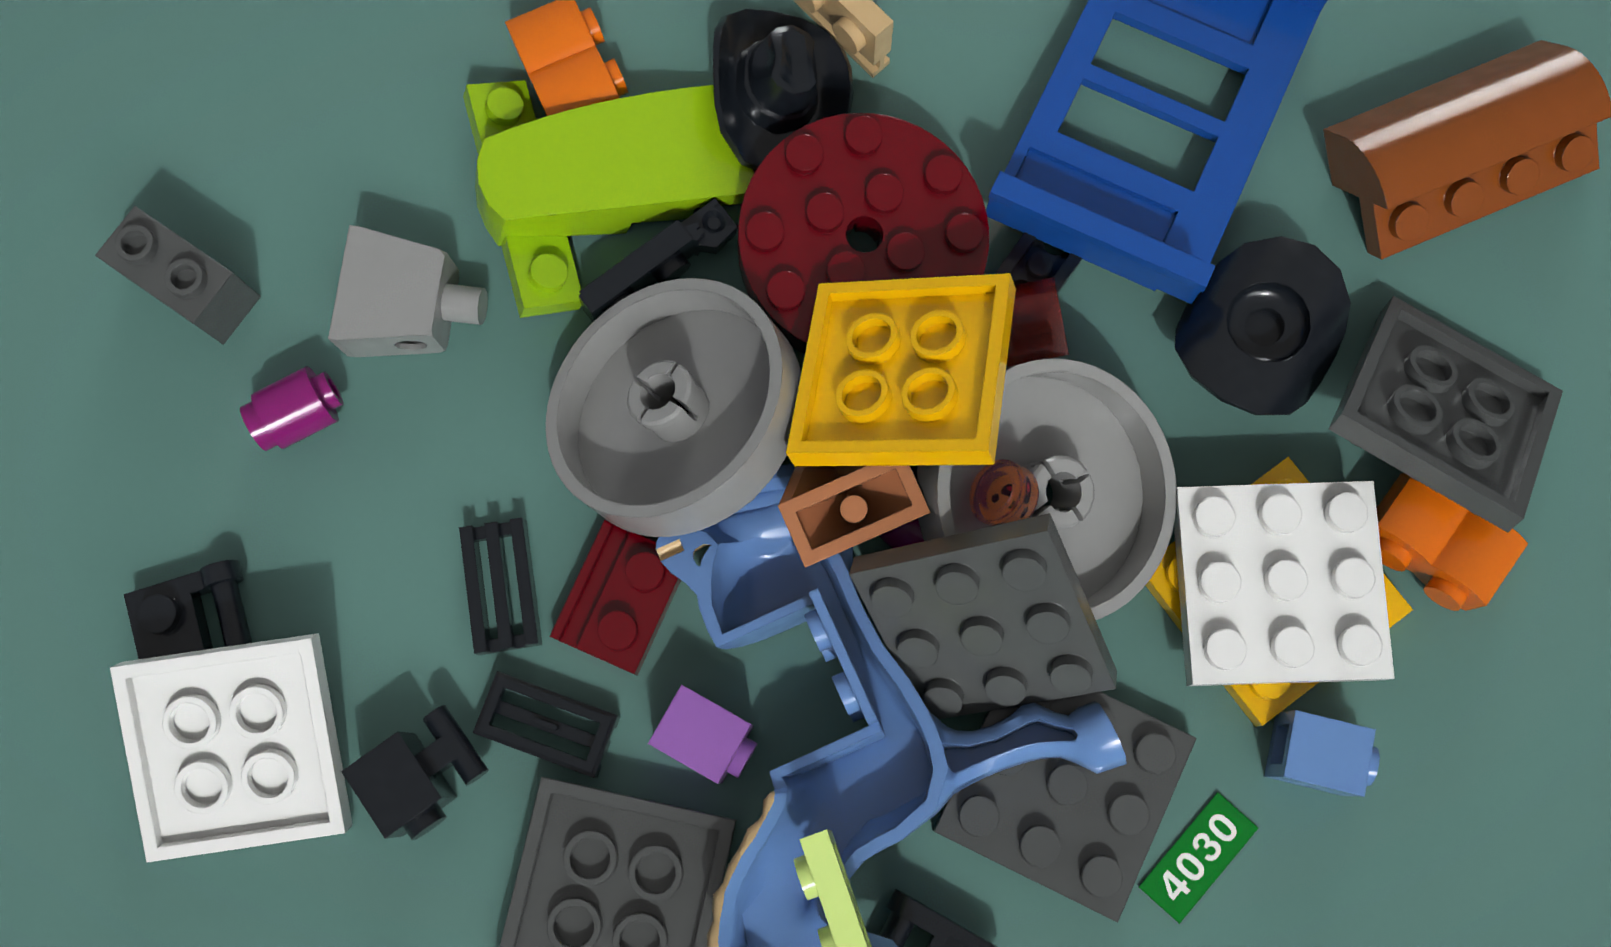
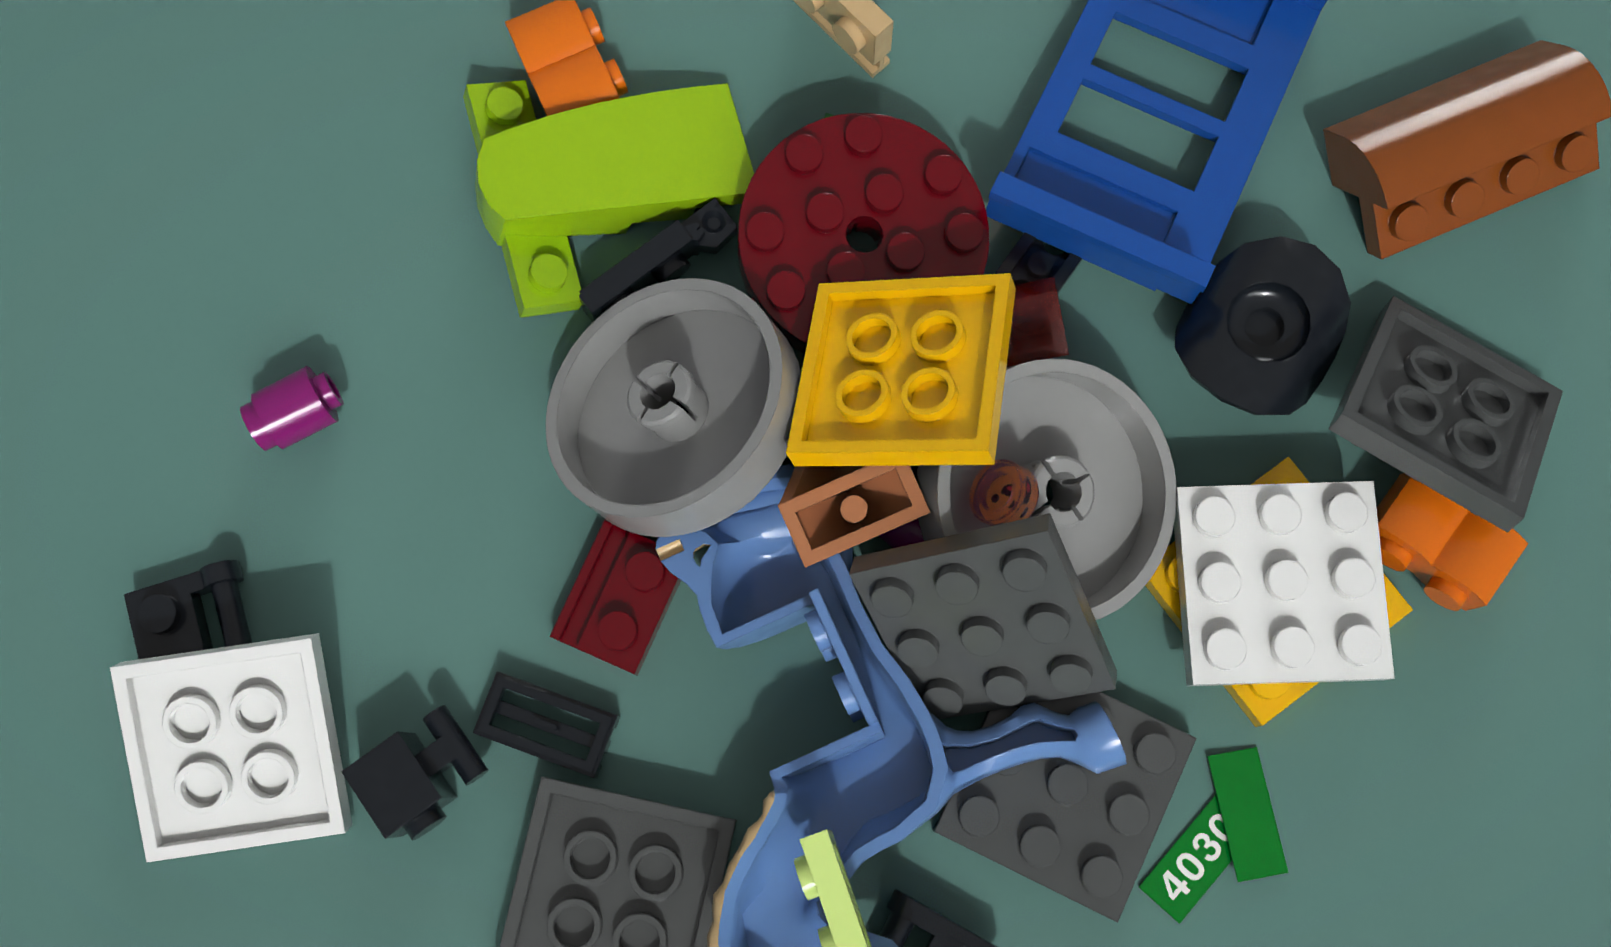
dark grey brick [95,206,261,345] -> none
light grey torso [328,225,488,357] -> none
black tile [459,517,542,655] -> none
medium lavender brick [648,684,758,784] -> none
black hat [713,9,854,171] -> none
medium blue brick [1264,710,1380,797] -> none
none -> green sticker [1207,747,1289,882]

